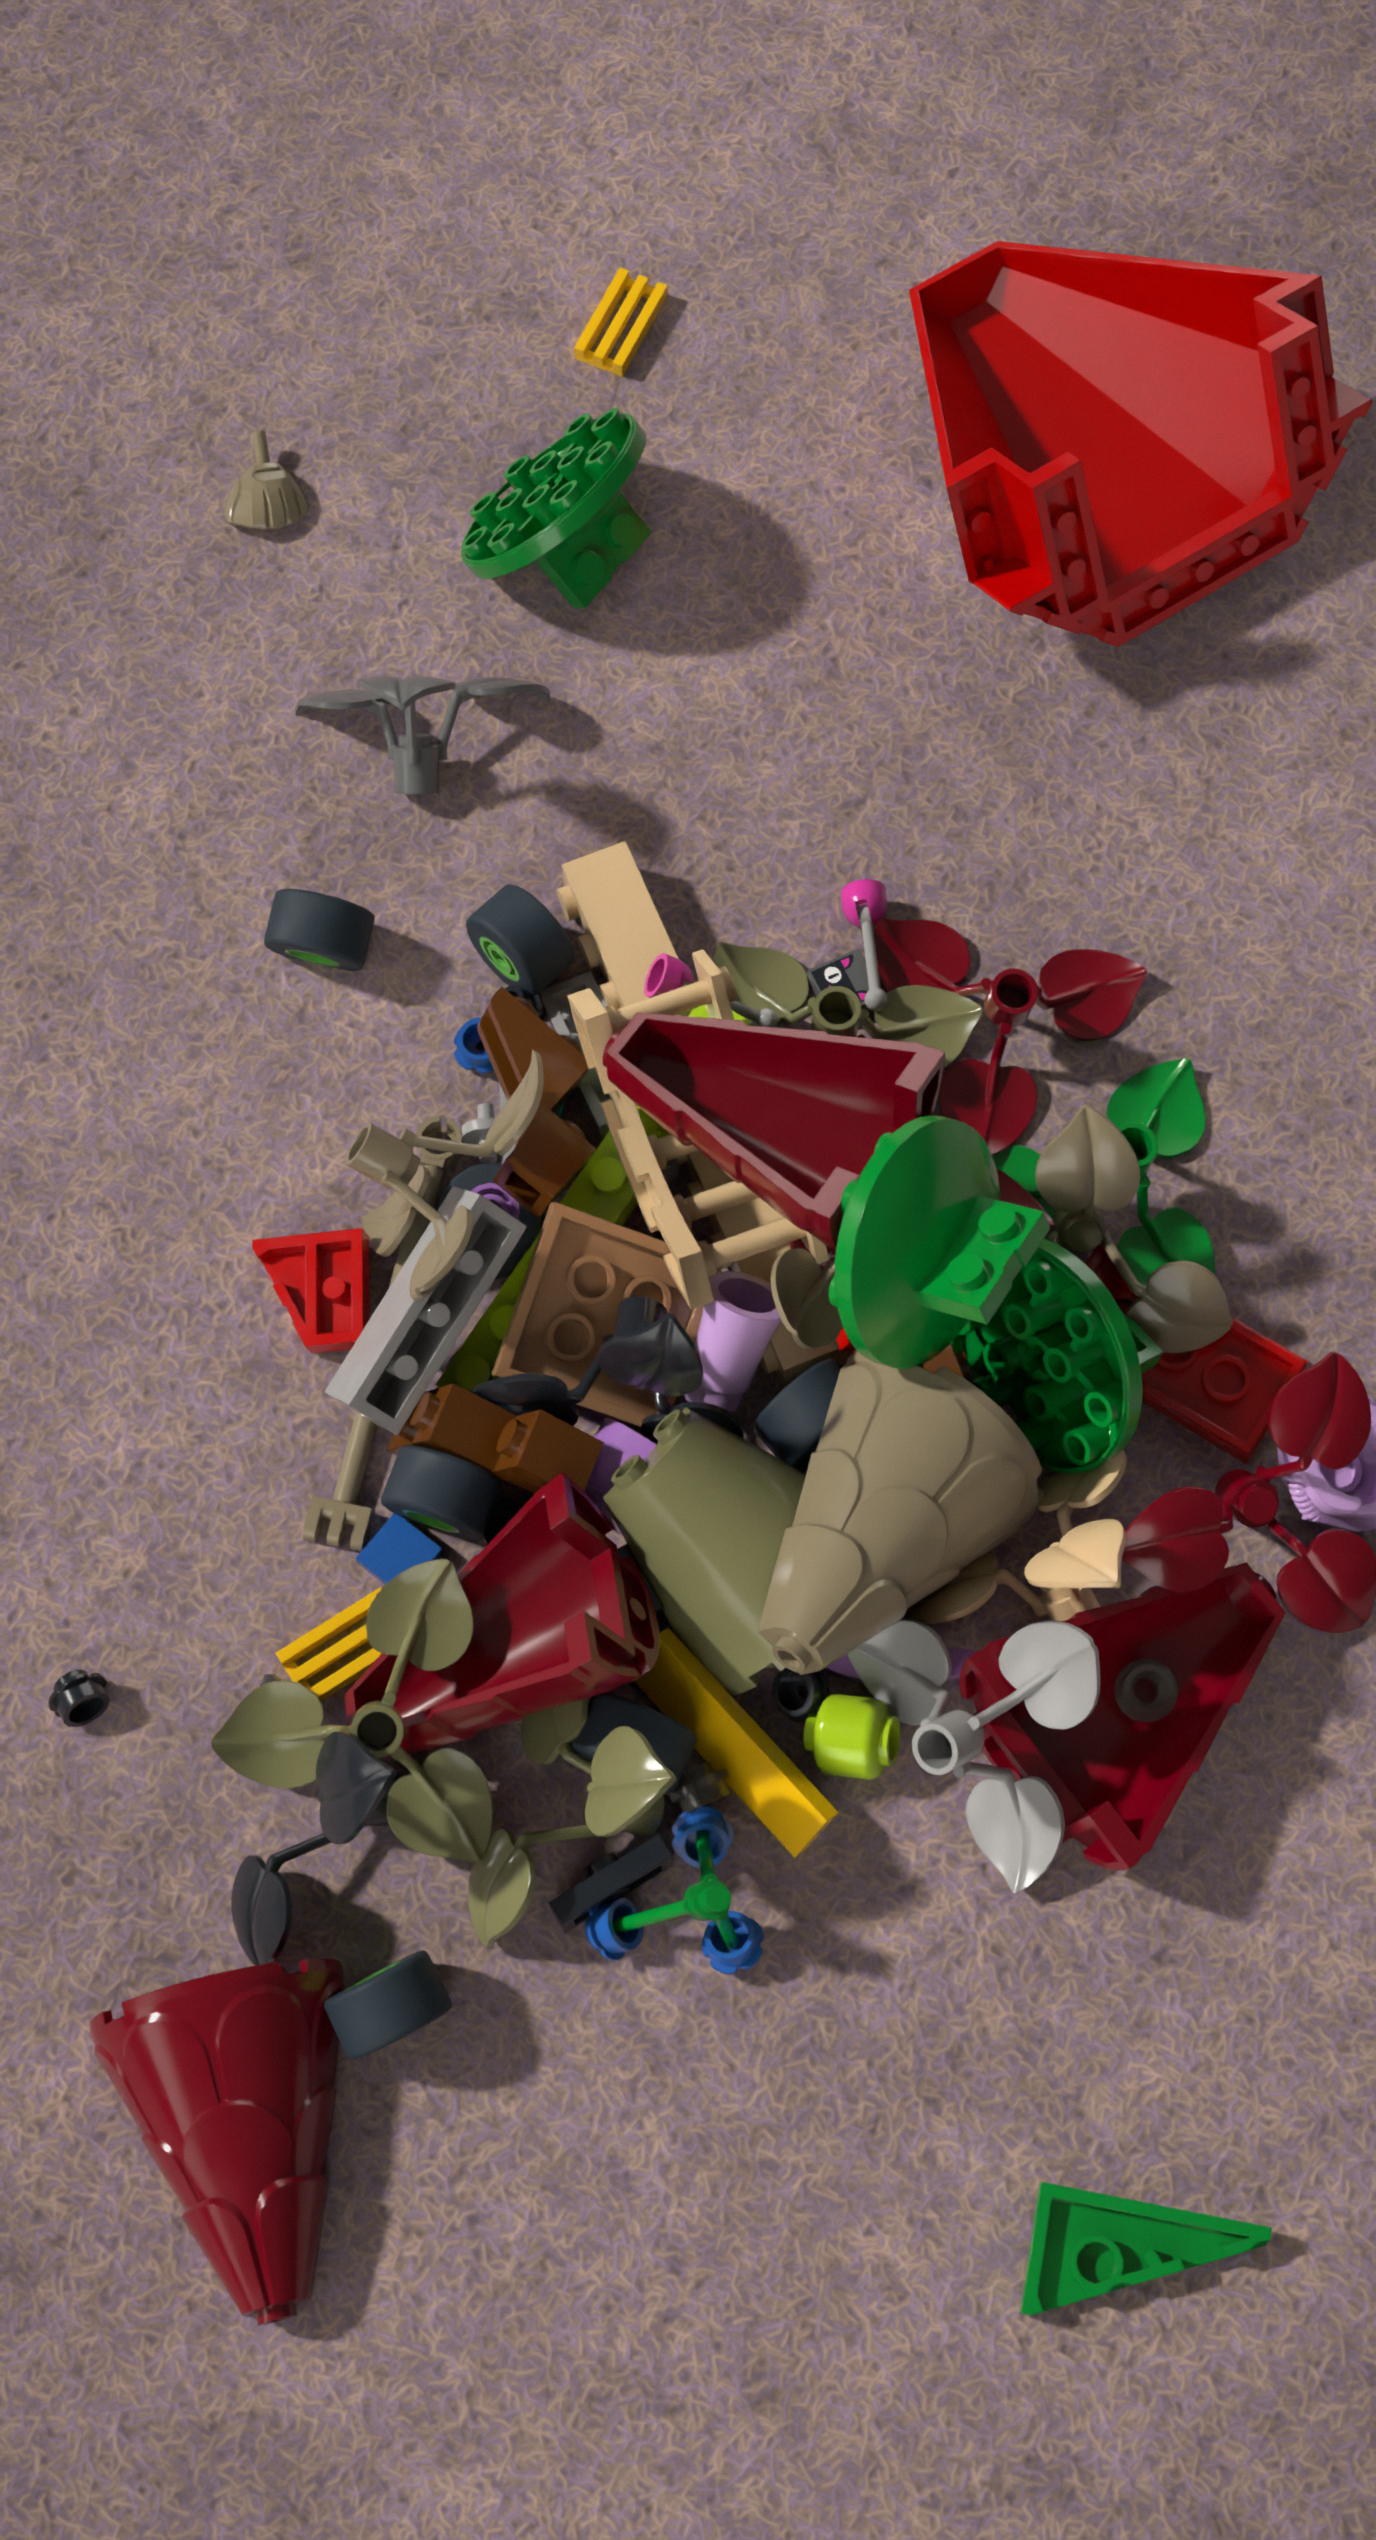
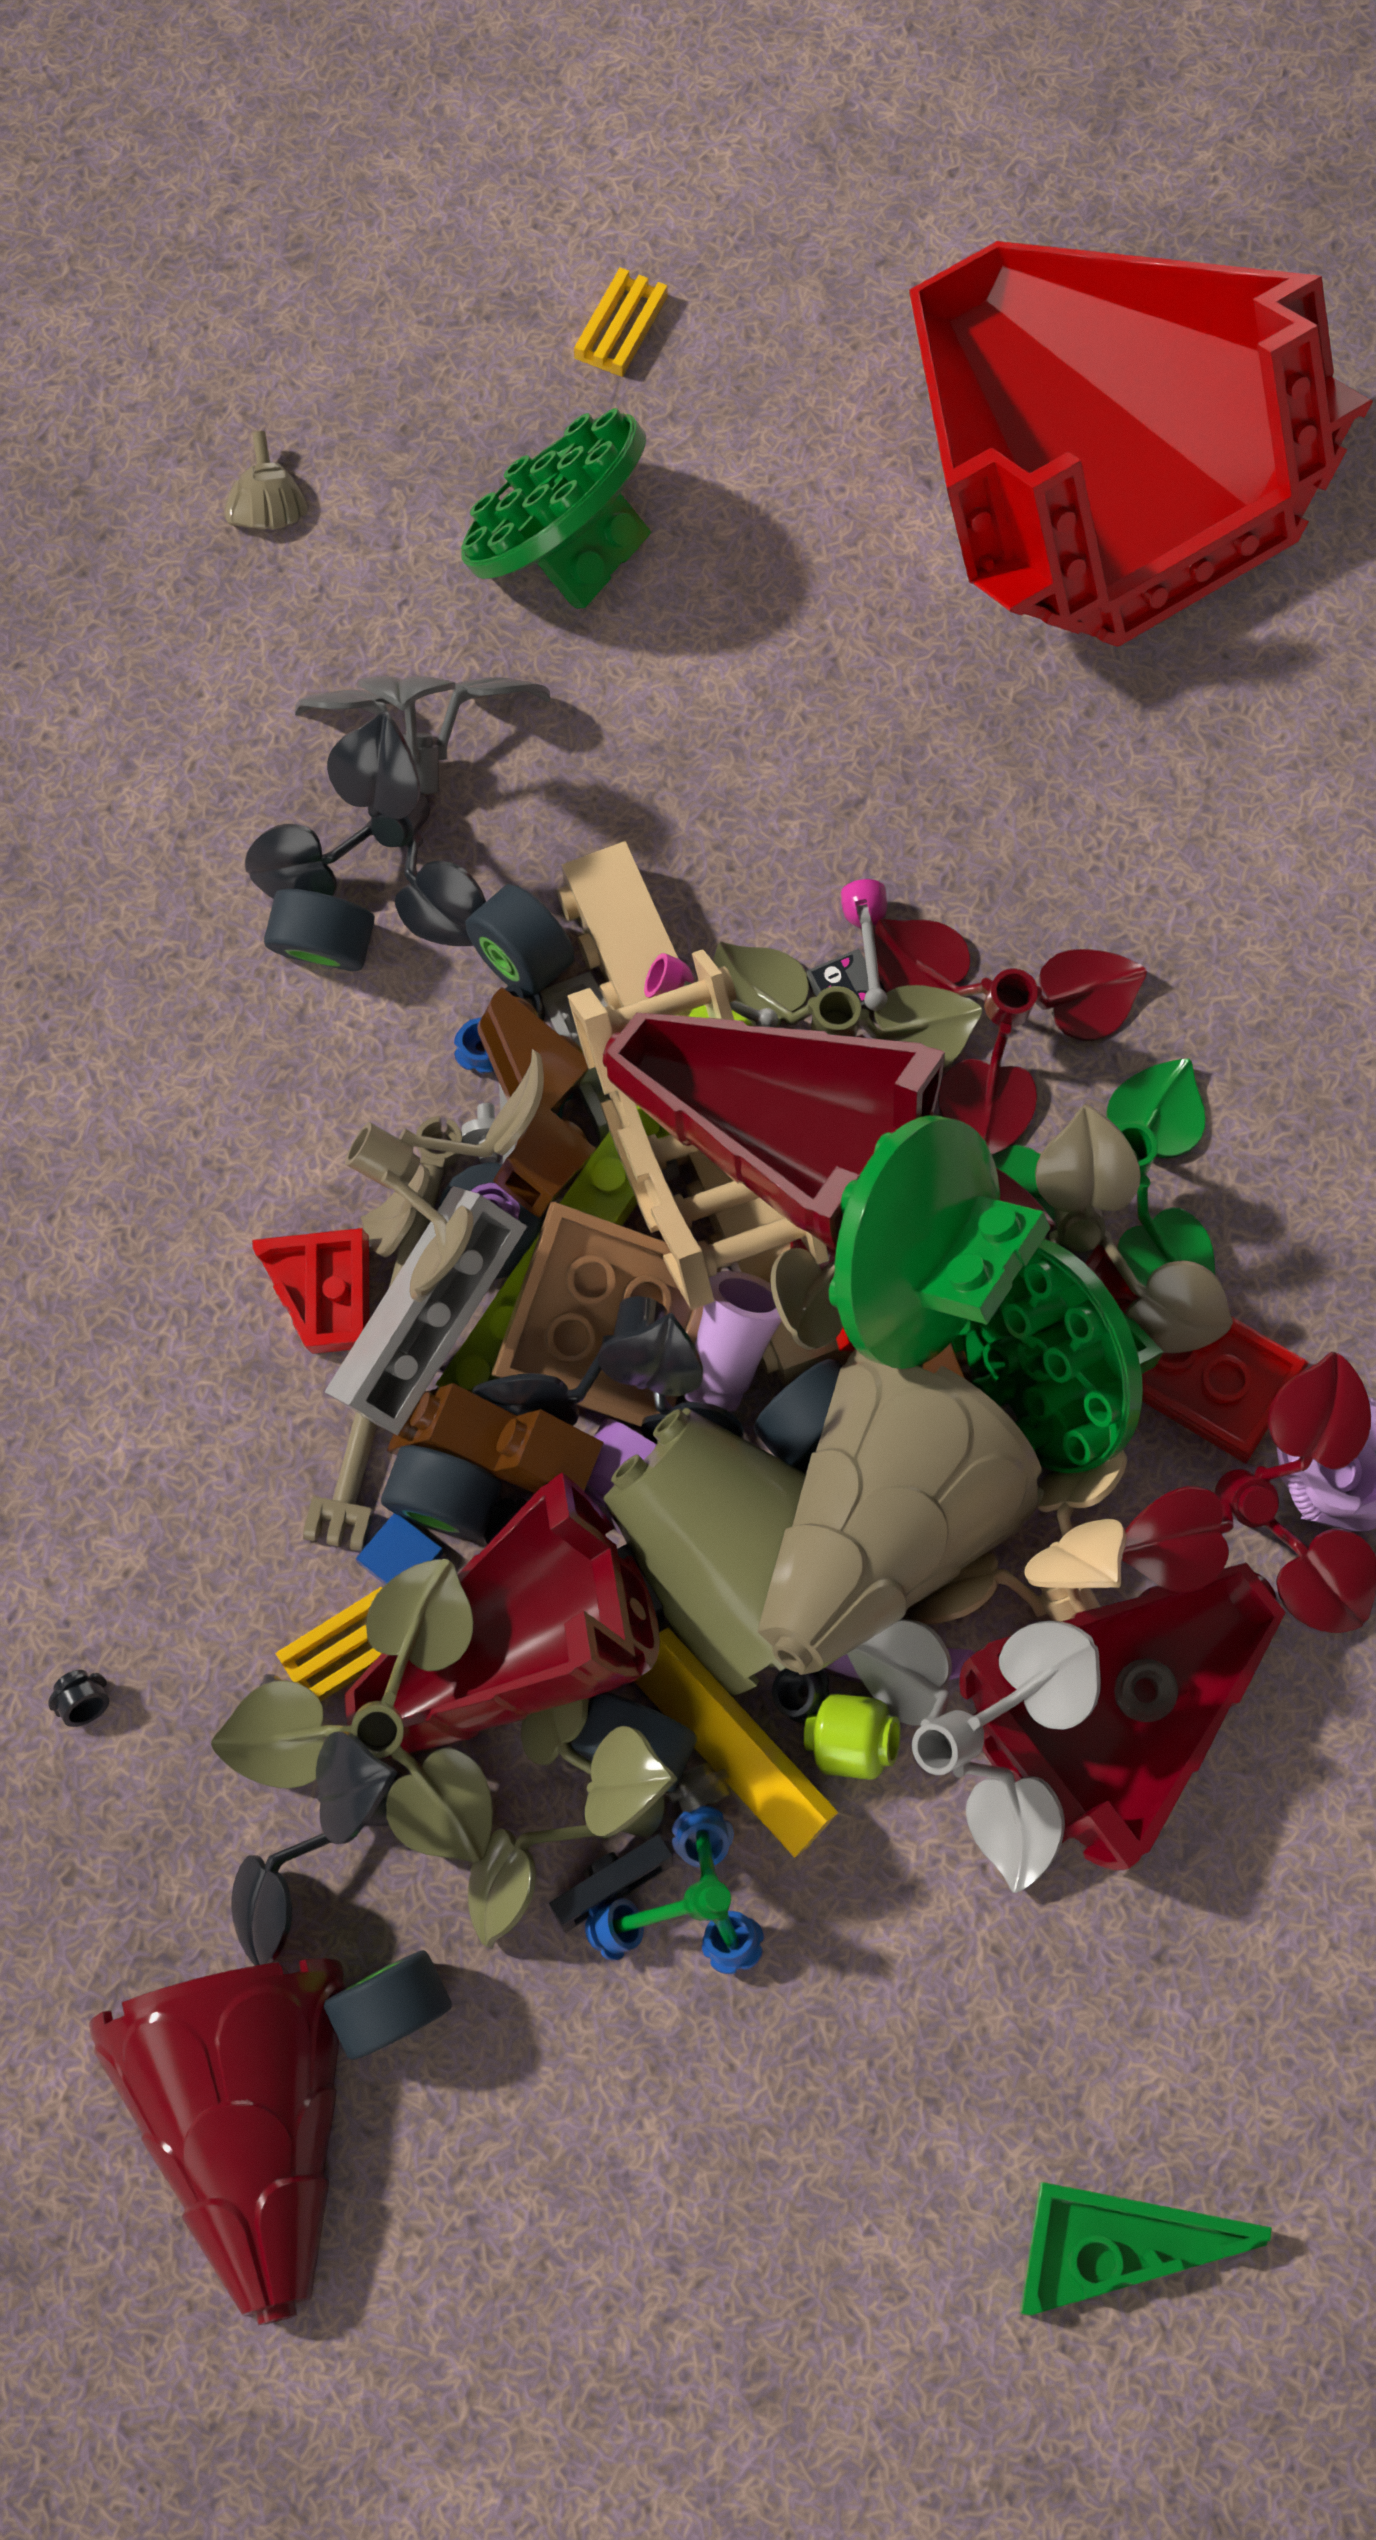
none -> black plant [245,711,486,946]

